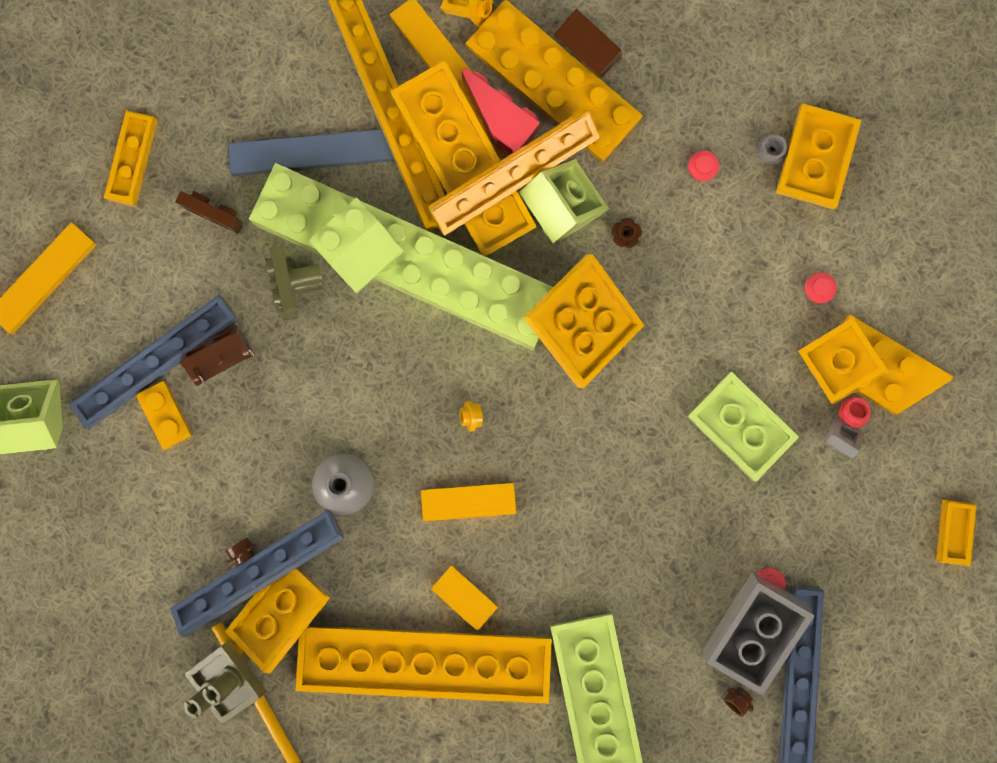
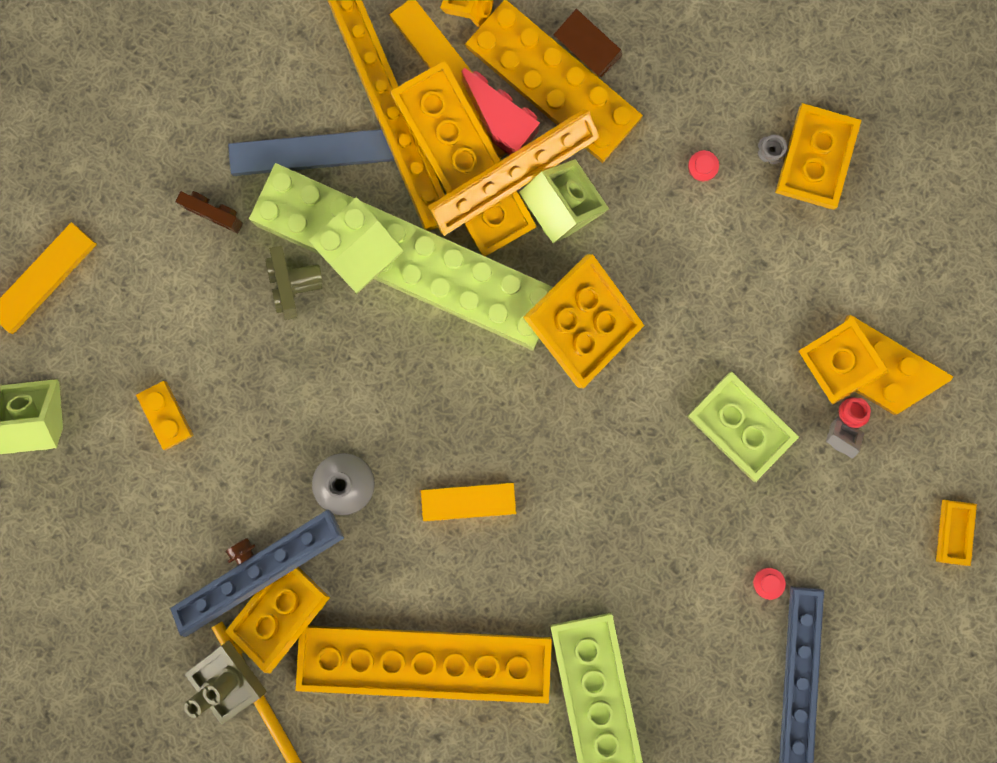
sand blue tile [68,295,239,429] -> none
yellow tile [103,110,158,206] -> none
reddish brown hinge [180,325,255,386] -> none
yellow tile [431,565,498,631] -> none
yellow plate [459,400,483,432] -> none
reddish brown plate [611,218,642,248] -> none
light grey brick [703,571,815,696] -> none
reddish brown plate [723,687,754,717] -> none
coral plate [805,273,837,304] -> none

